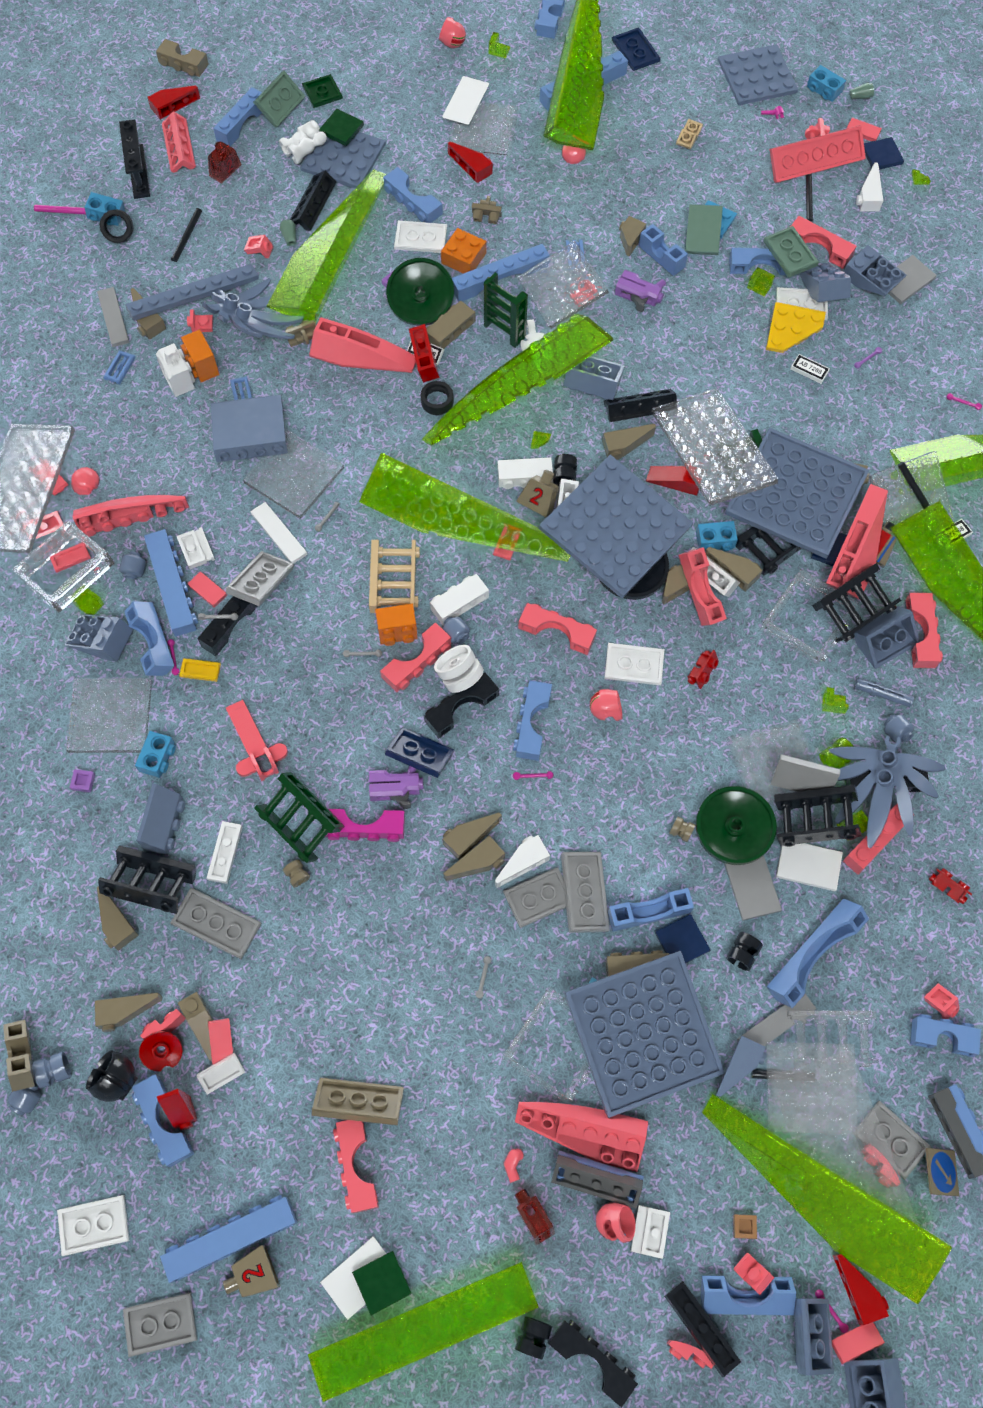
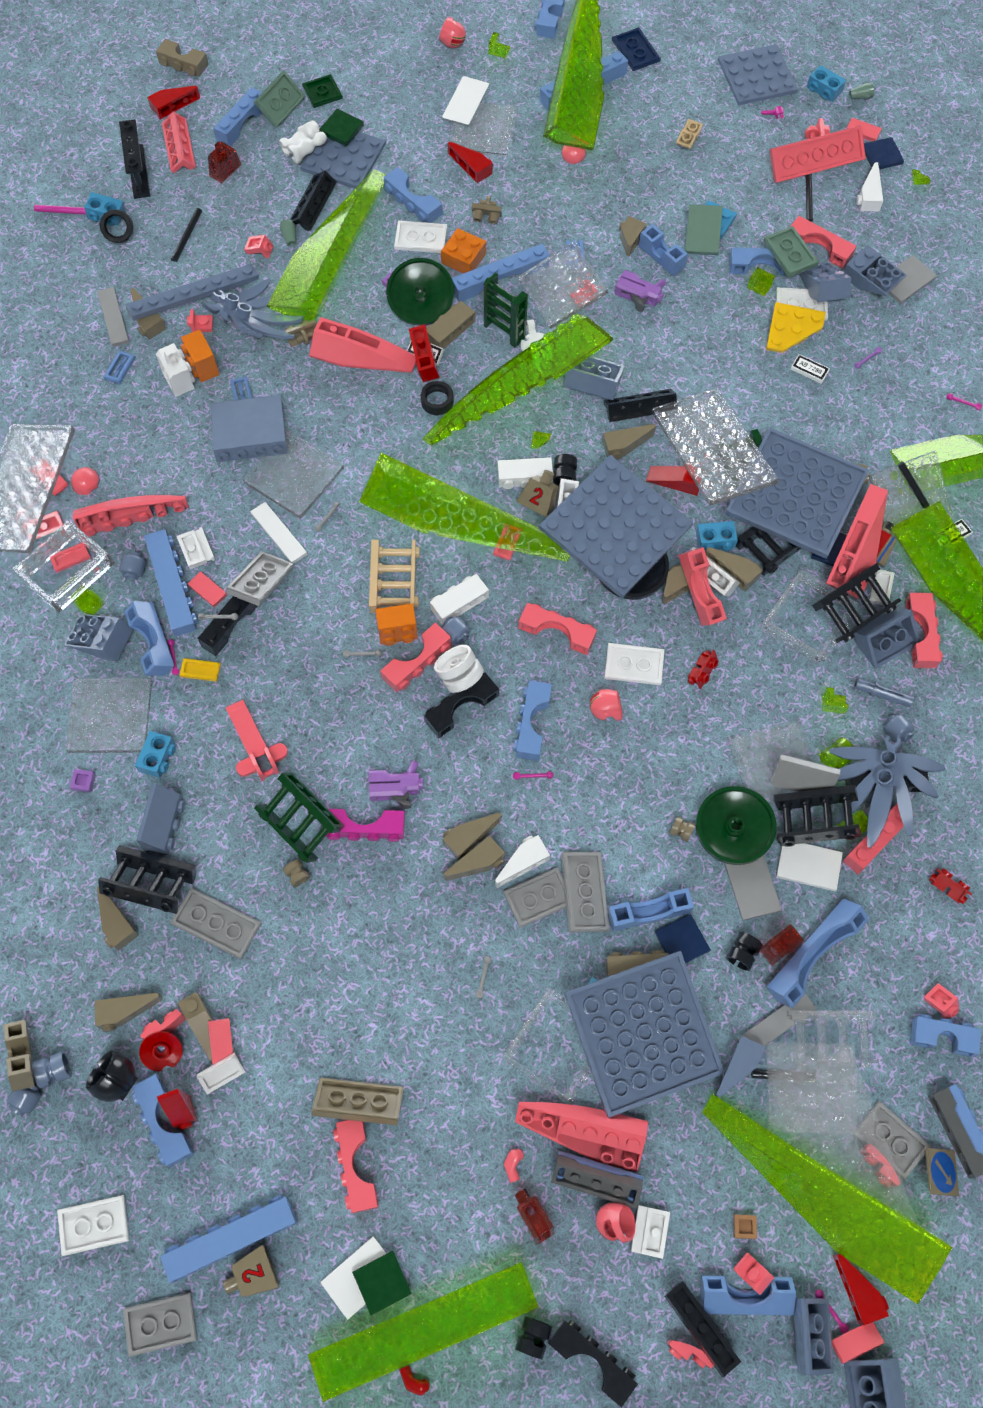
white plate [207,821,243,884] -> none
dark blue tile [385,727,454,778] -> none
none -> red arm [399,1365,430,1396]
none -> clear red torso [760,924,804,967]
none -> white tile [869,569,895,606]

